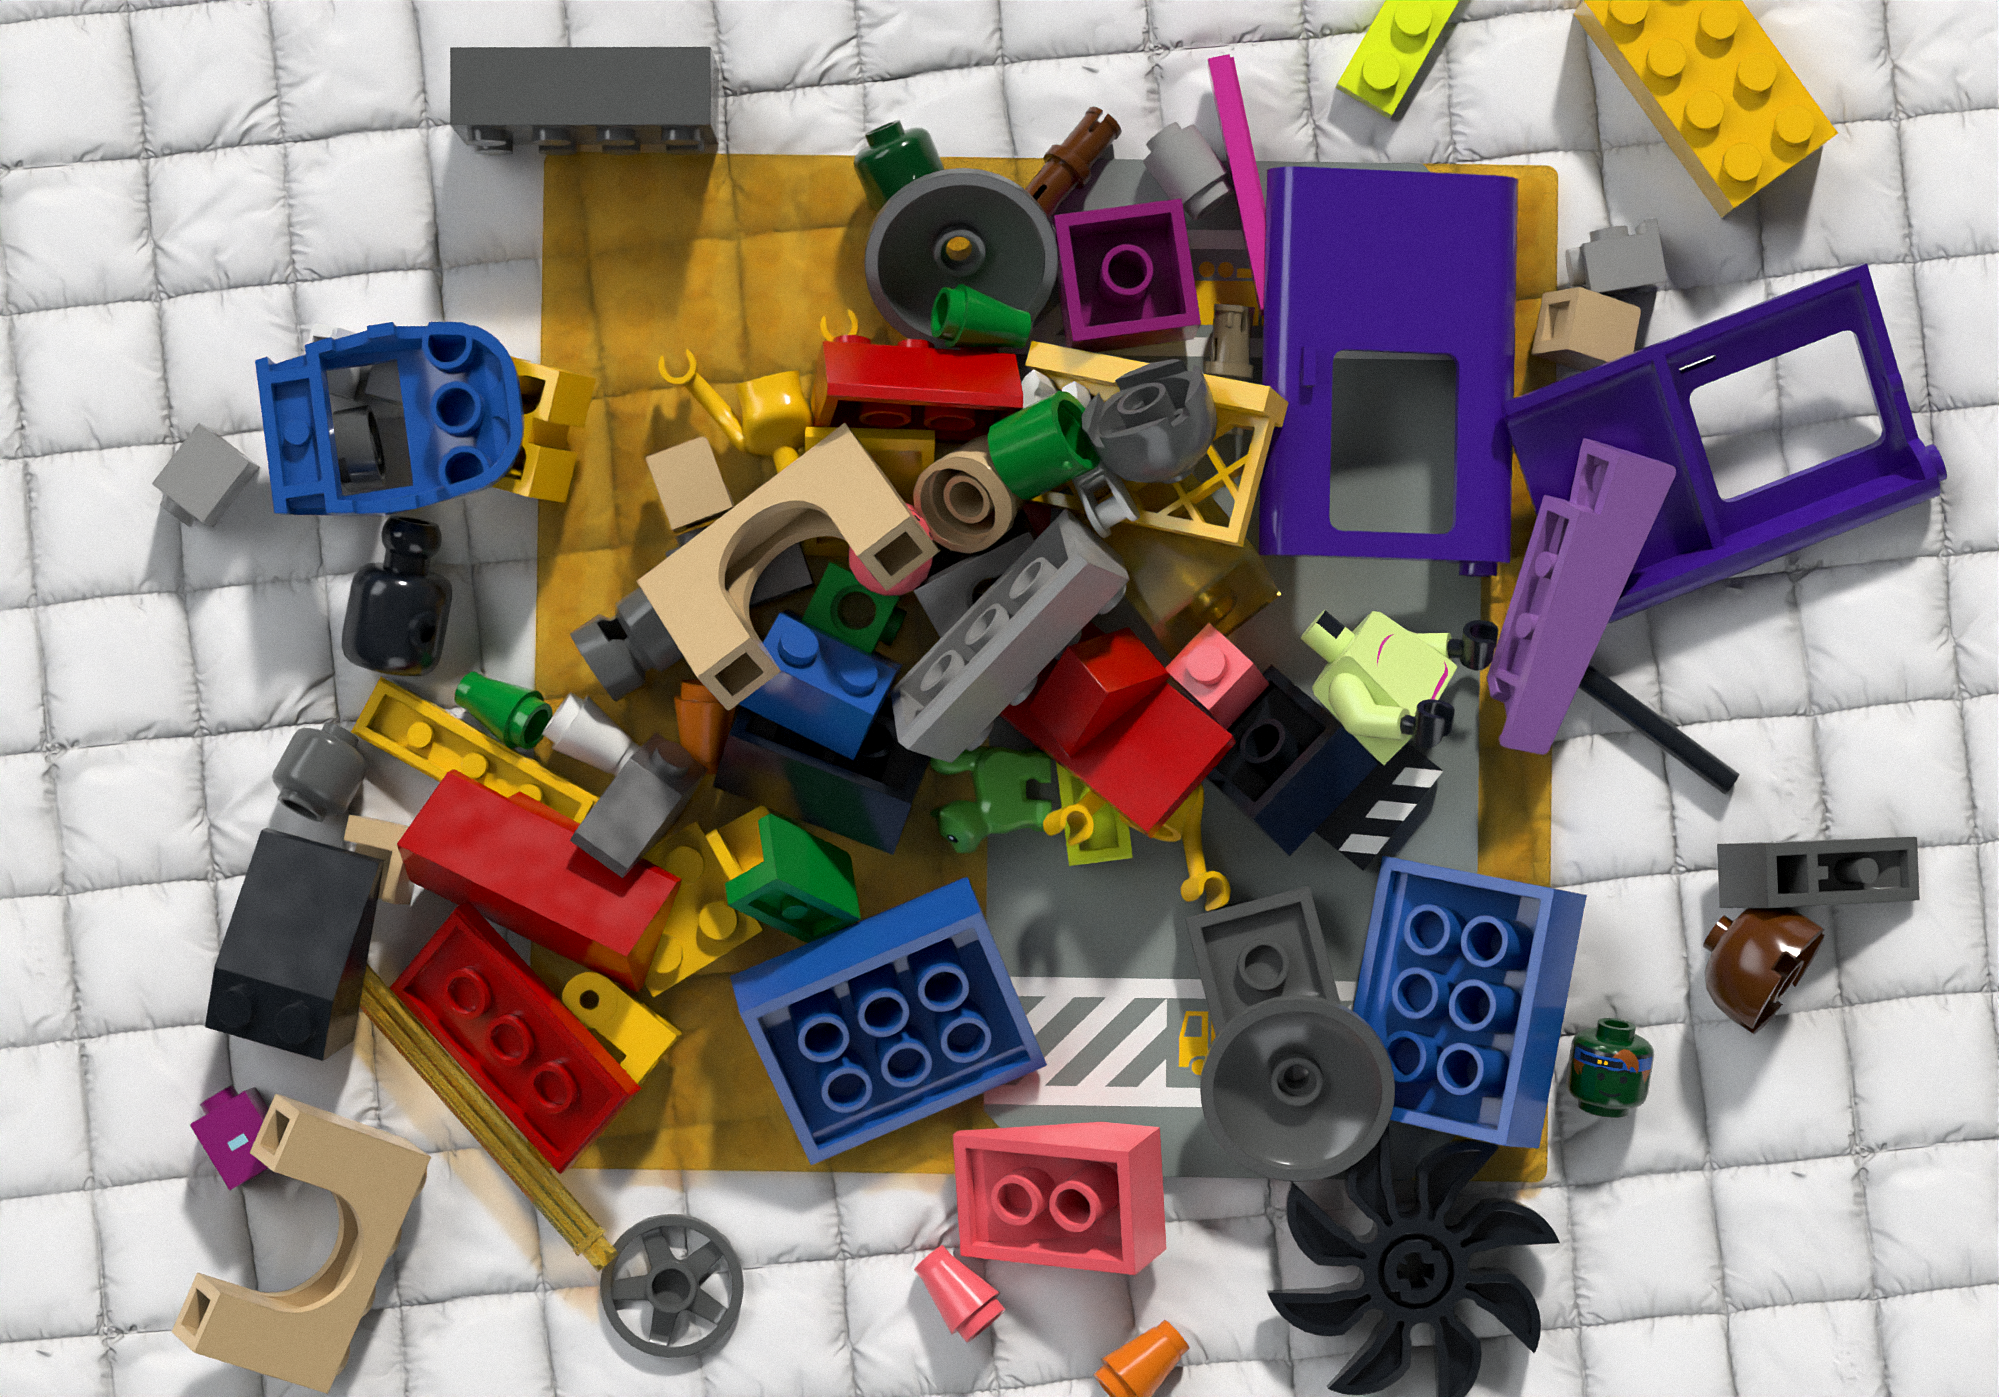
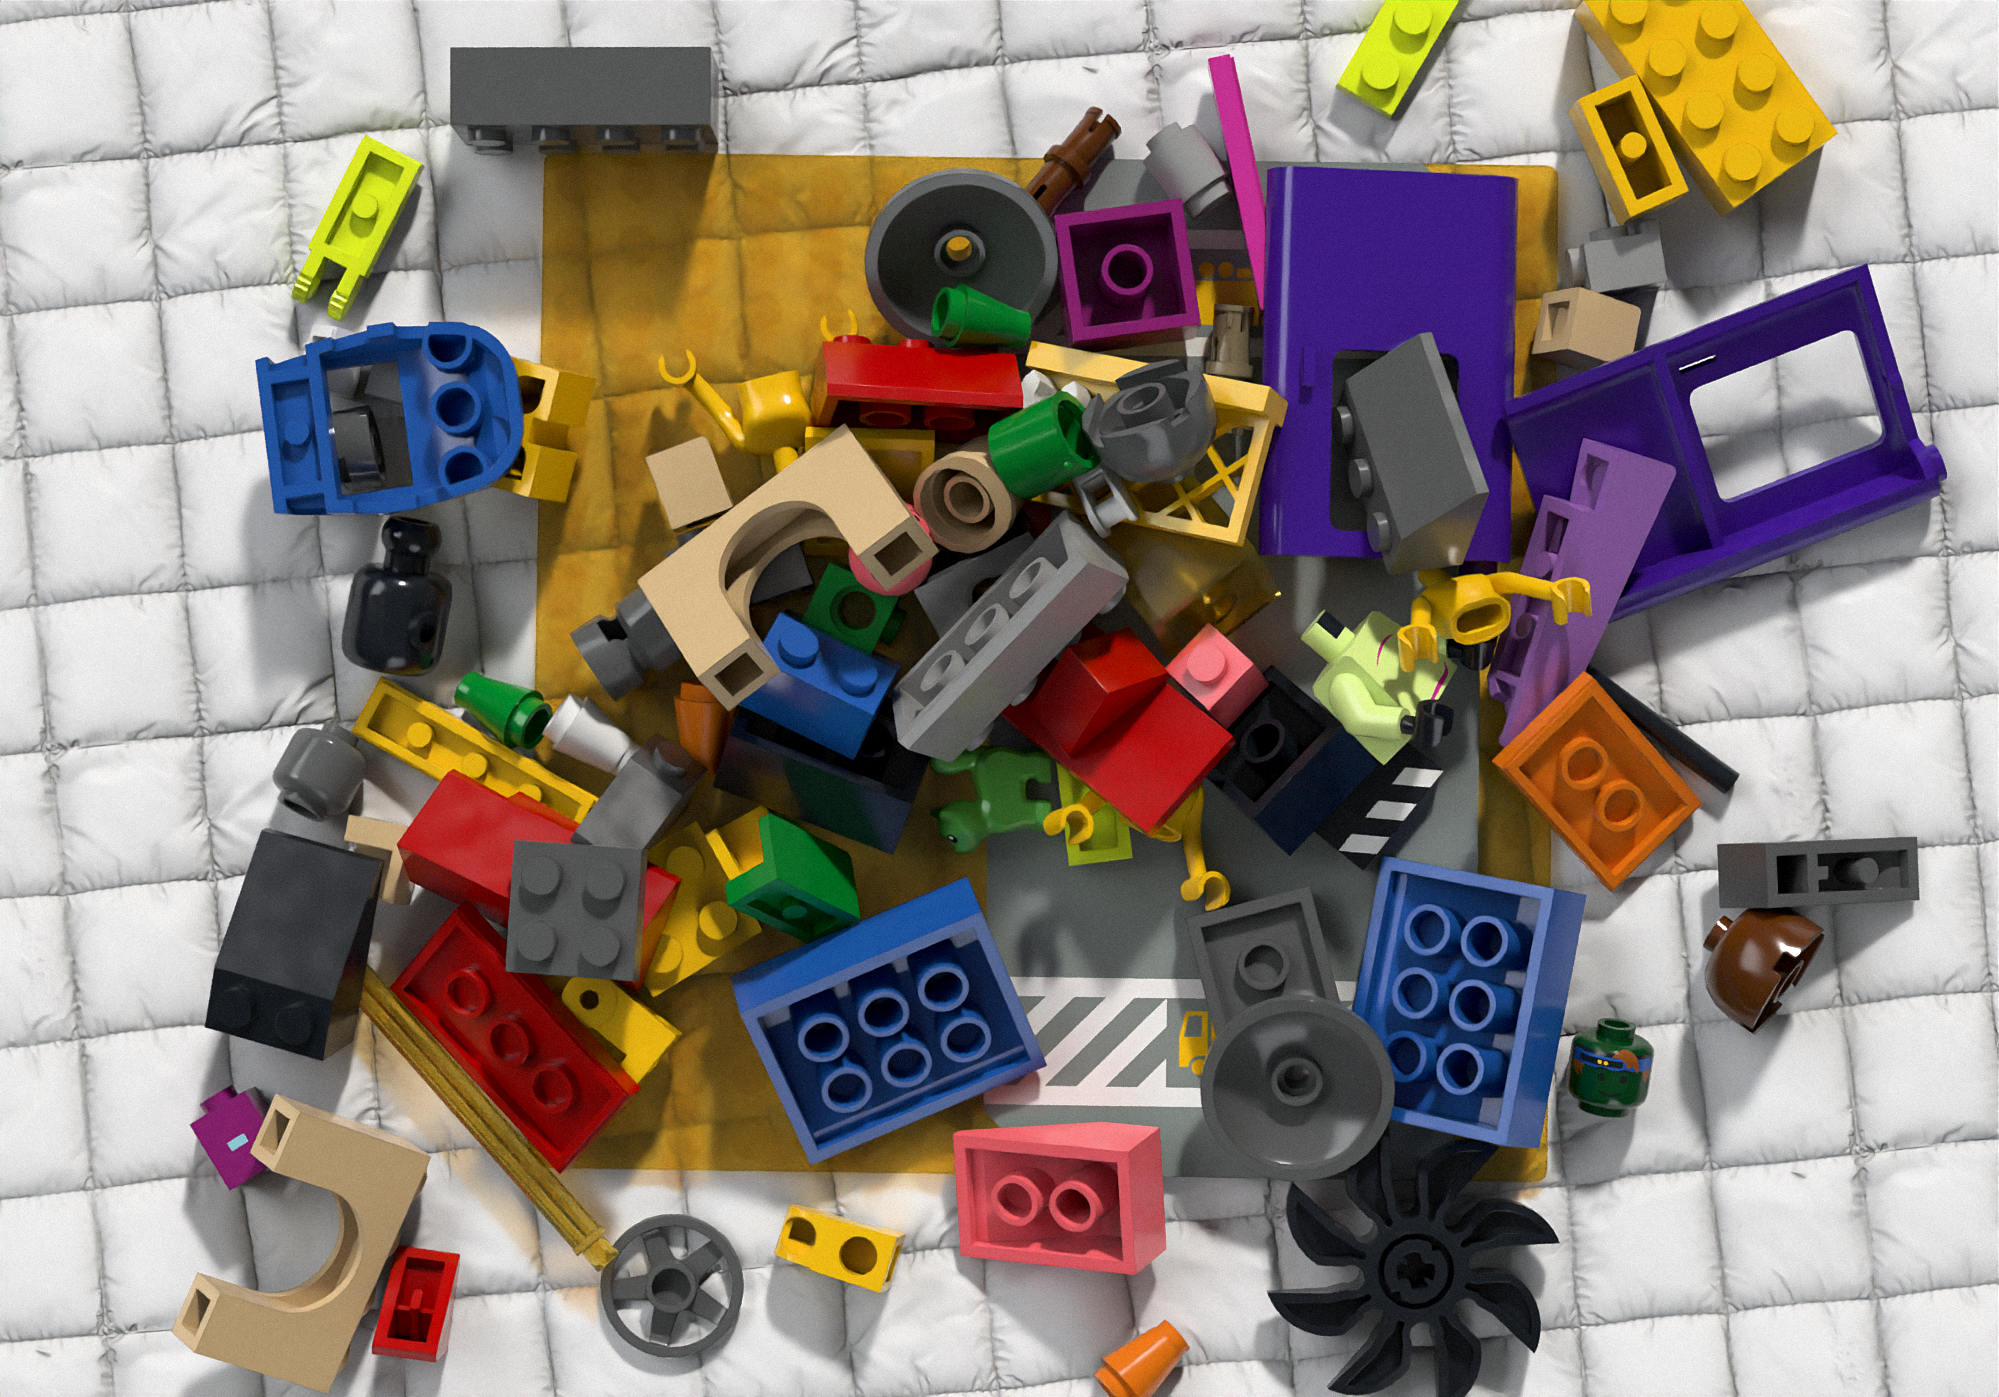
light grey brick [152,423,260,527] -> none
dark green head [853,120,945,213] -> none
coral cone [914,1245,1006,1343] -> none
none -> neon yellow hinge [291,135,425,322]
none -> red slope [372,1245,460,1363]
none -> dark grey plate [505,840,648,981]
none -> yellow leg [774,1204,906,1293]
none -> dark grey slope [1331,332,1489,576]
none -> yellow piece [1397,568,1592,672]
none -> orange tile [1492,671,1703,892]
none -> yellow brick [1568,73,1689,226]

